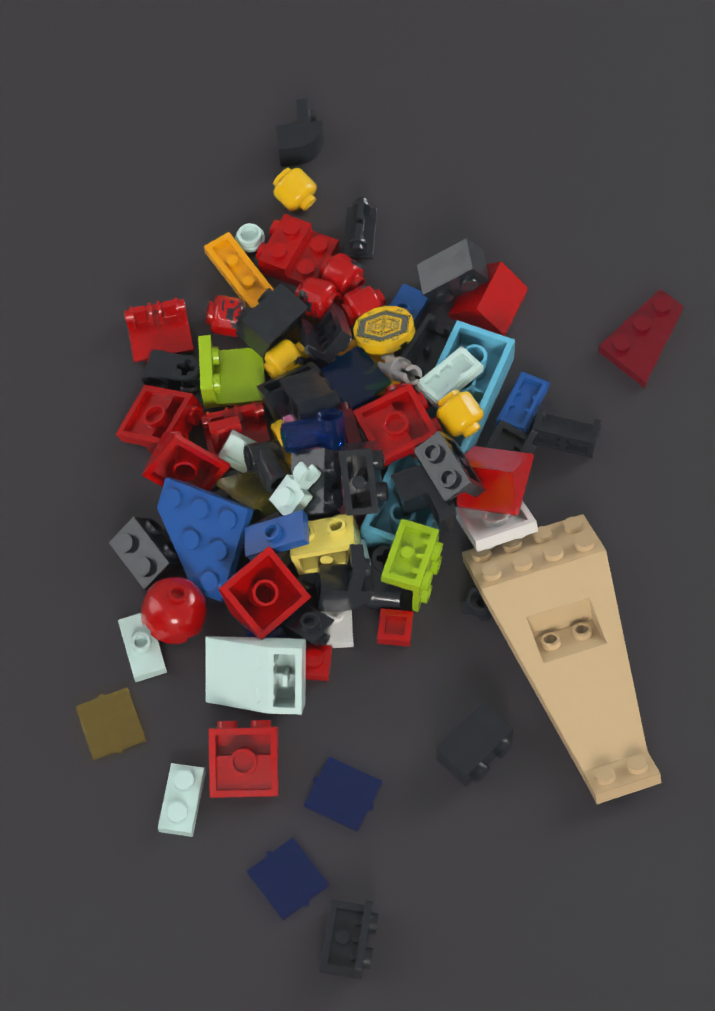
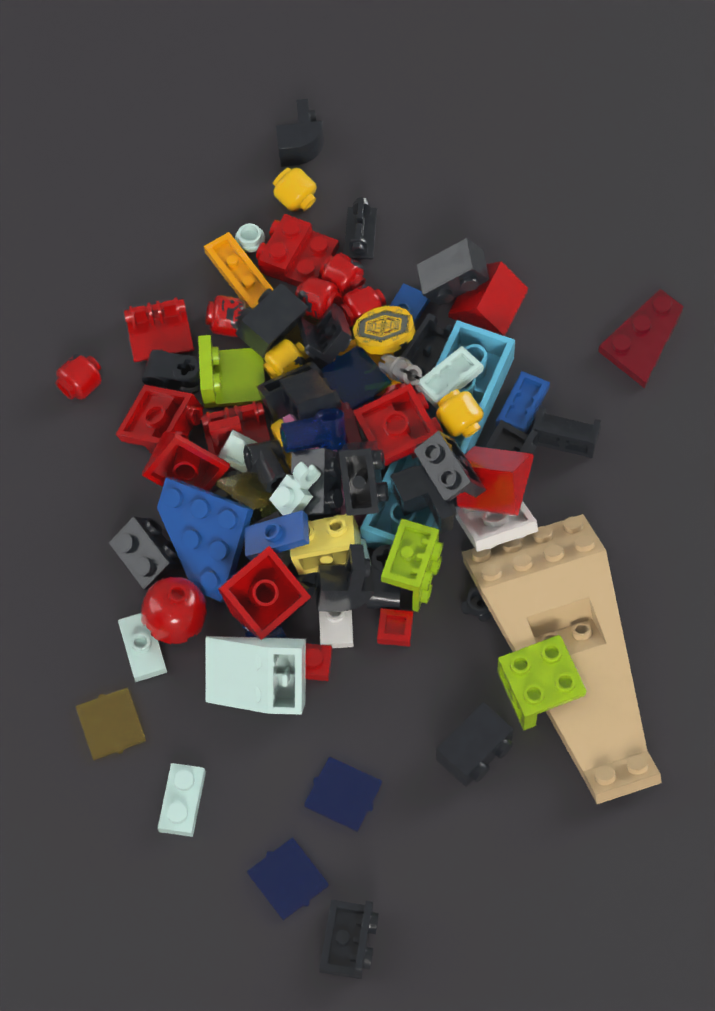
red plate [208,720,279,798] -> none
black hinge [280,603,334,646] -> none
none -> red head [55,354,102,400]
none -> lime bracket [497,635,587,731]

